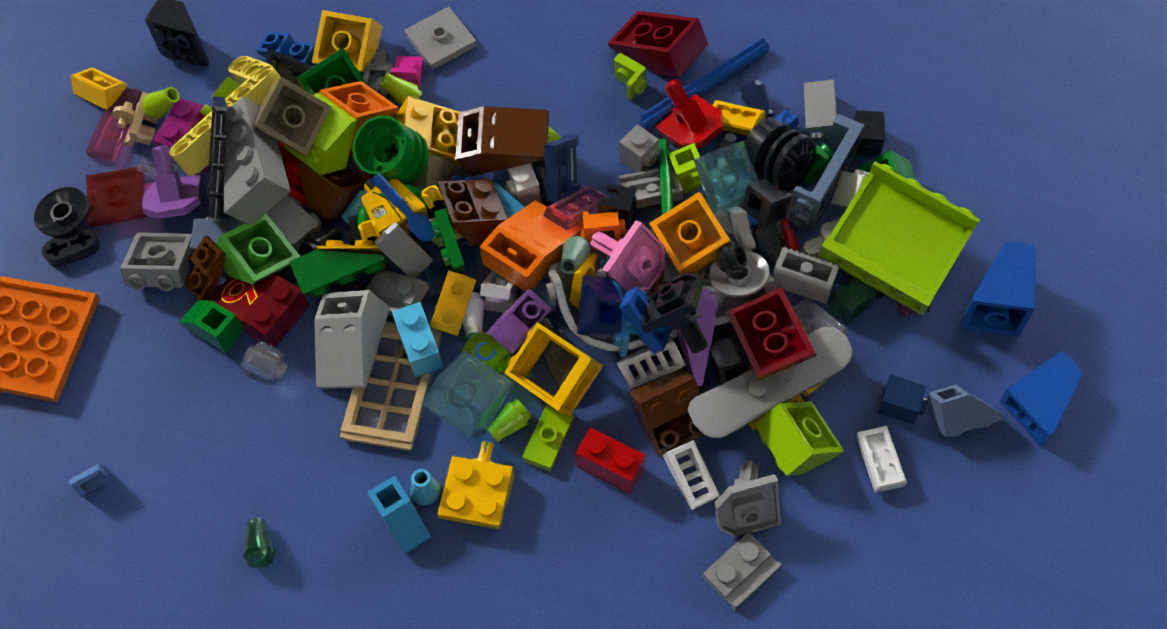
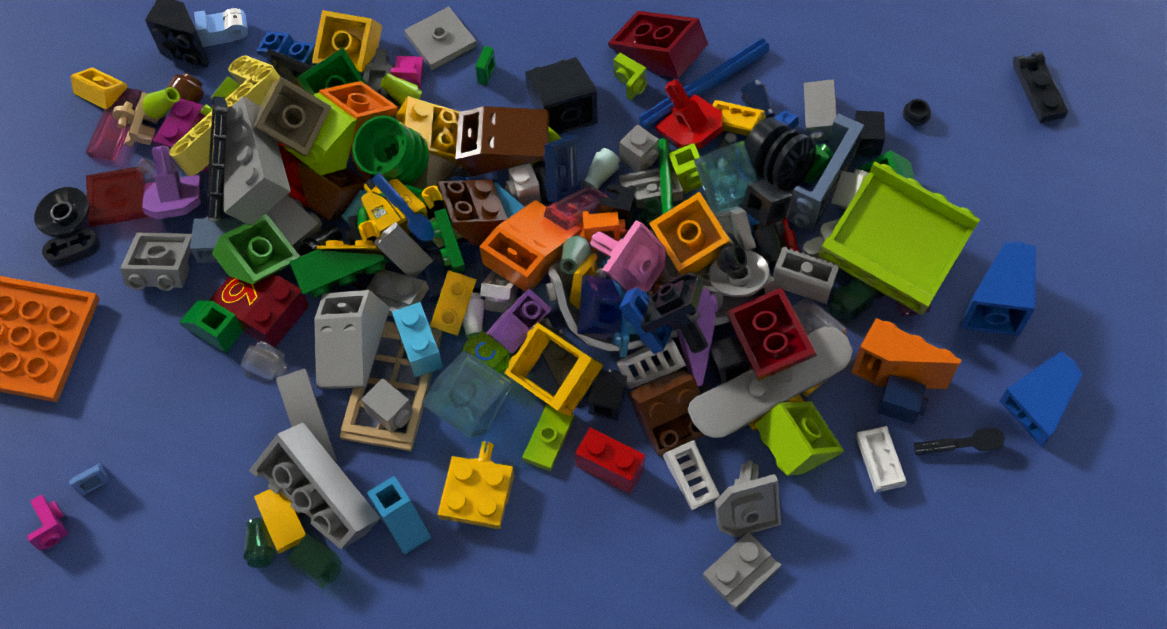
reddish brown slope [184,236,225,301] -> none
medium azure cone [410,469,441,505] -> none
lime cone [487,399,532,443] -> none
sand blue slope [928,385,1003,437] -> none
none -> dark pink bracket [27,494,69,551]
none -> reddish brown head [166,72,205,109]
none -> light blue leg [194,8,248,47]
none -> light grey wedge [249,423,380,549]
none -> yellow slope [254,489,308,554]
none -> light grey slope [276,368,337,462]
none -> clear green brick [286,533,342,589]
none -> light grey brick [361,378,413,433]
none -> green tile [475,46,496,85]
none -> black slope [525,57,598,135]
none -> light aqua cone [583,148,620,191]
none -> black brick [588,369,627,421]
none -> clear green cone [638,198,662,230]
none -> orange slope [851,318,962,389]
none -> black plate [903,99,931,126]
none -> black piece [914,428,1005,455]
none -> black plate [1013,51,1068,123]

